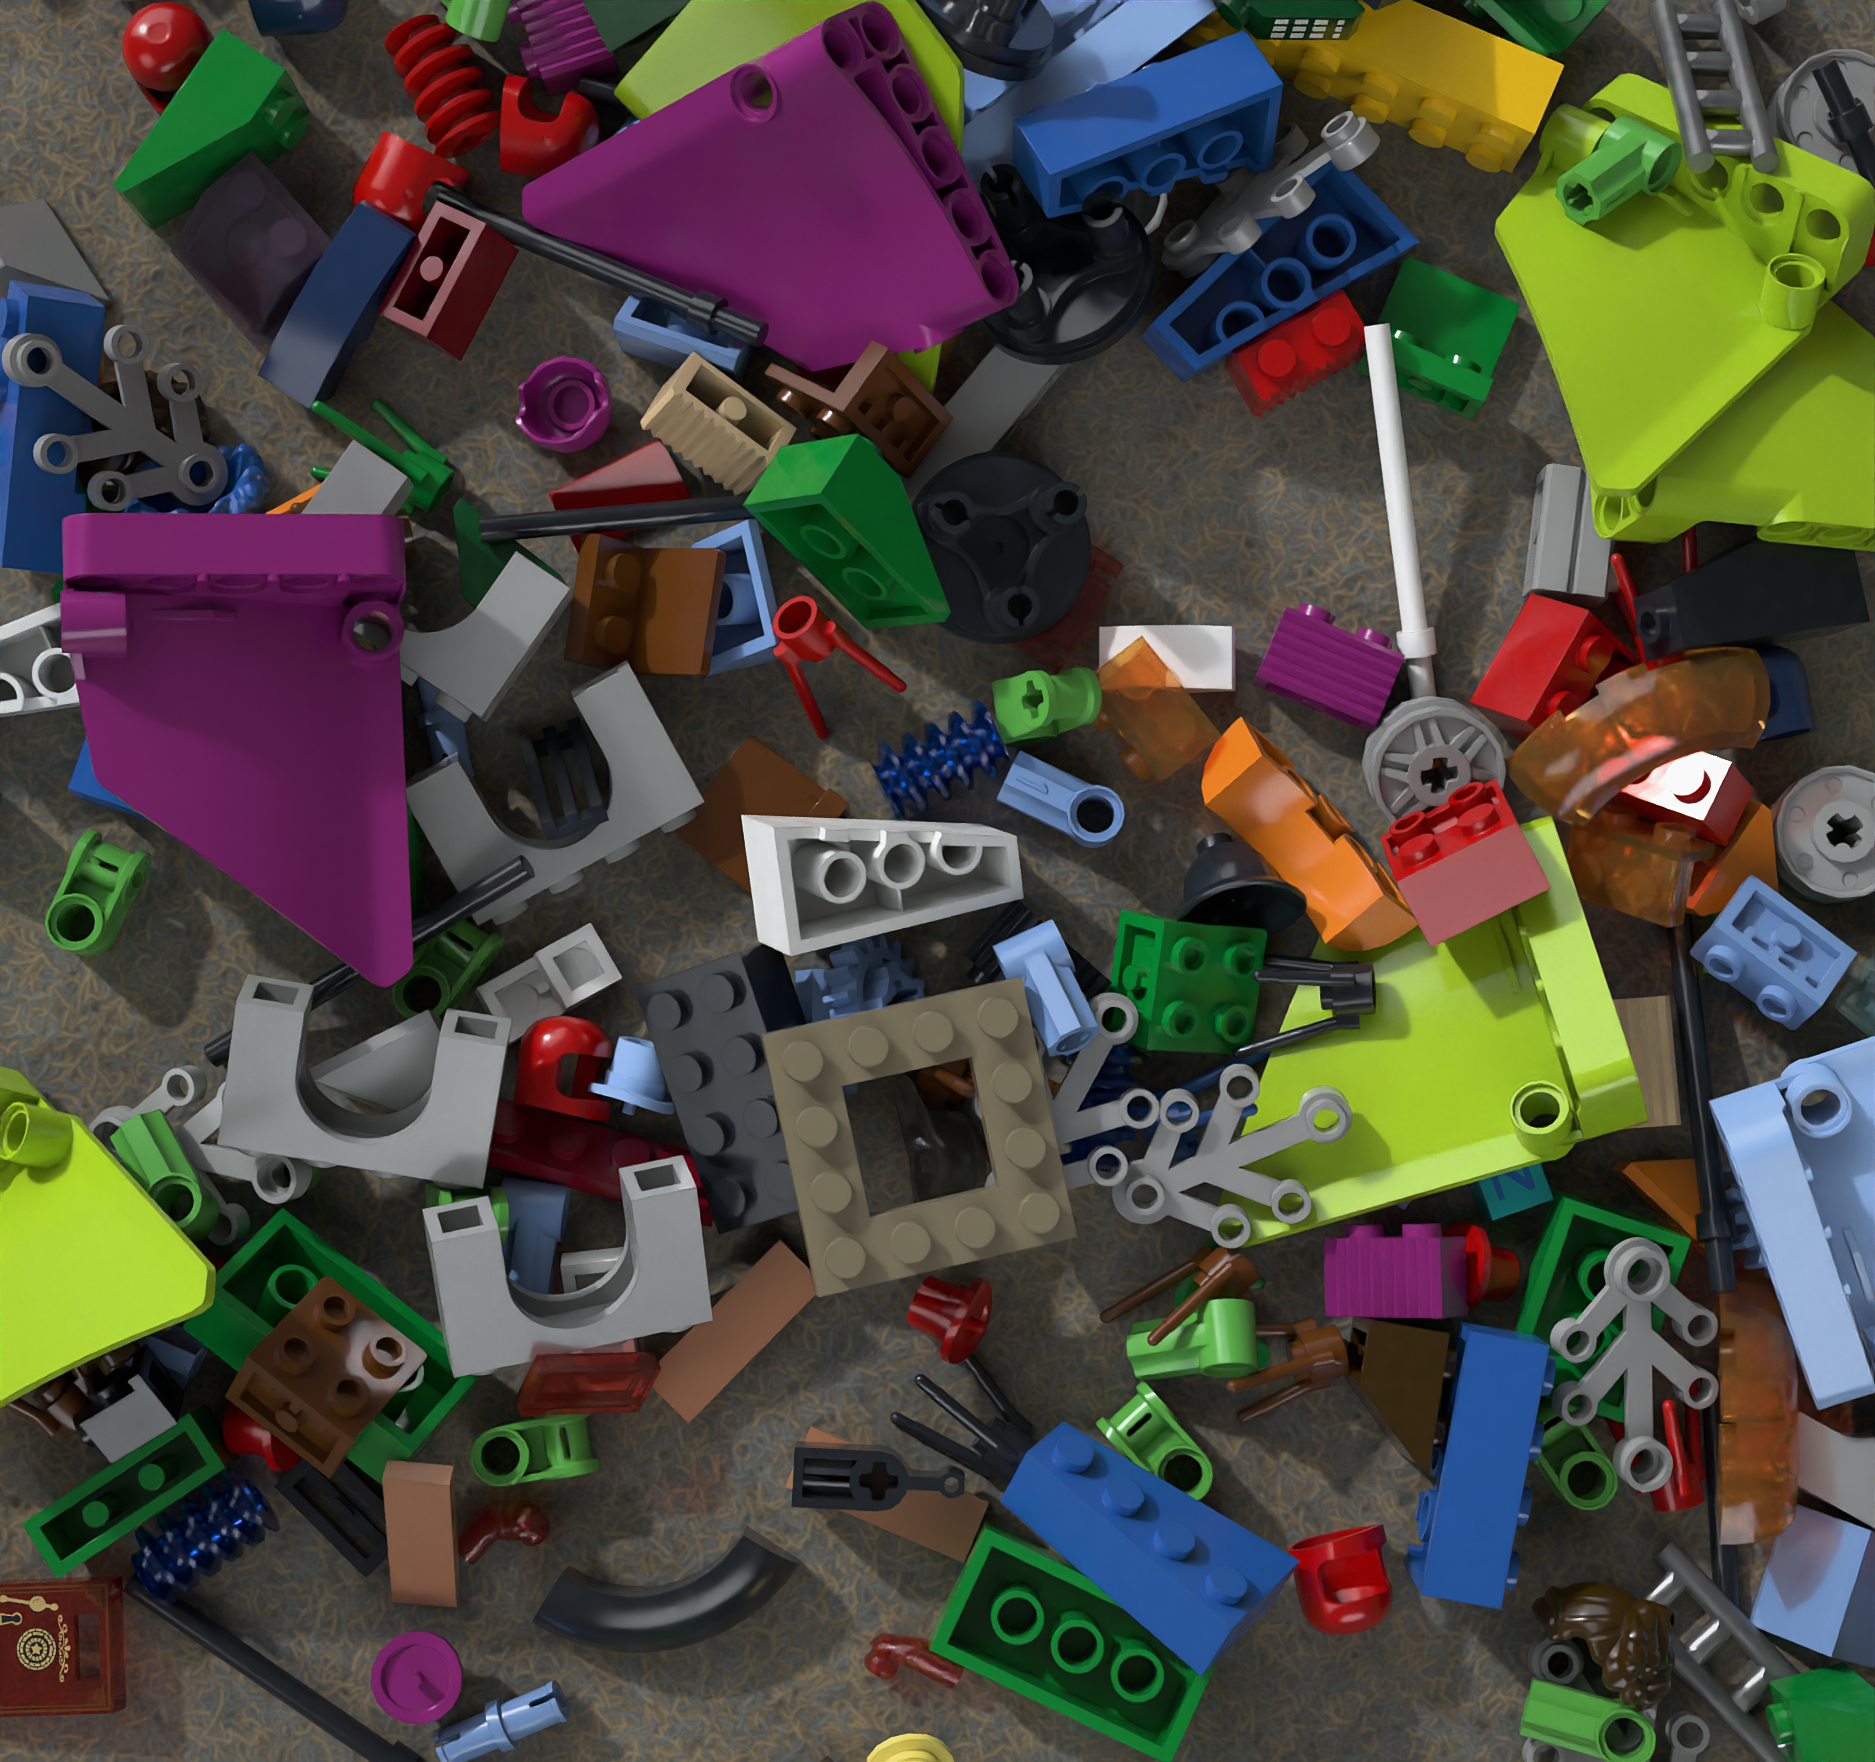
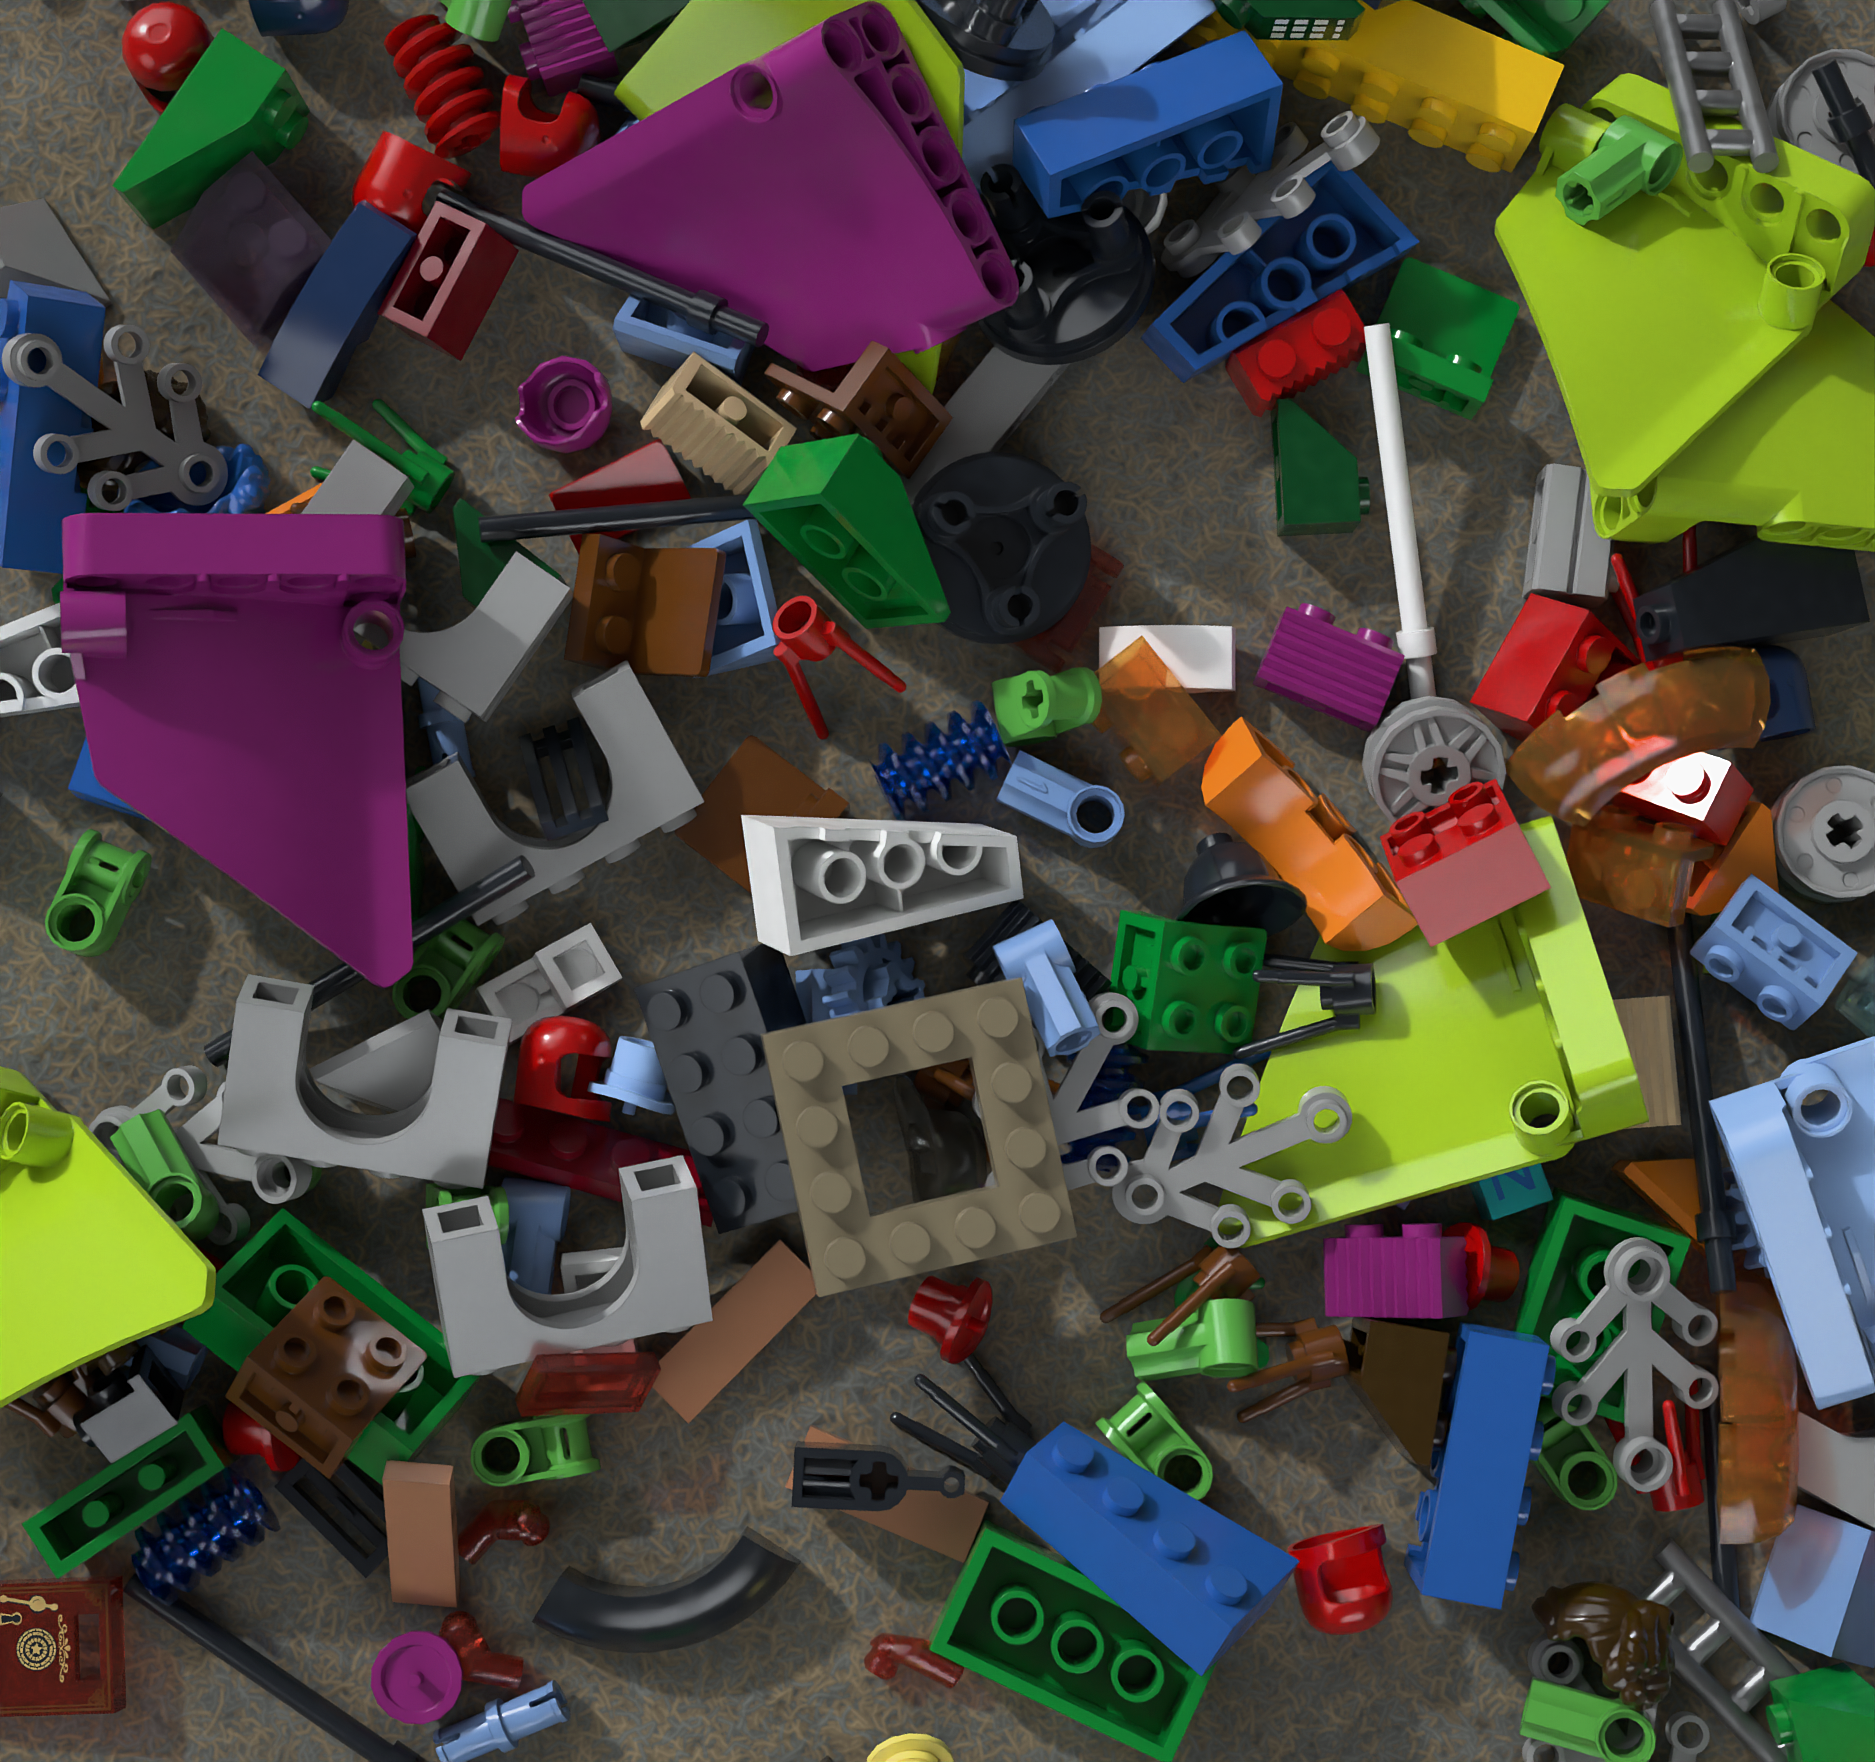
none -> clear red arm [439,1611,524,1689]
none -> dark green slope [1270,399,1370,536]

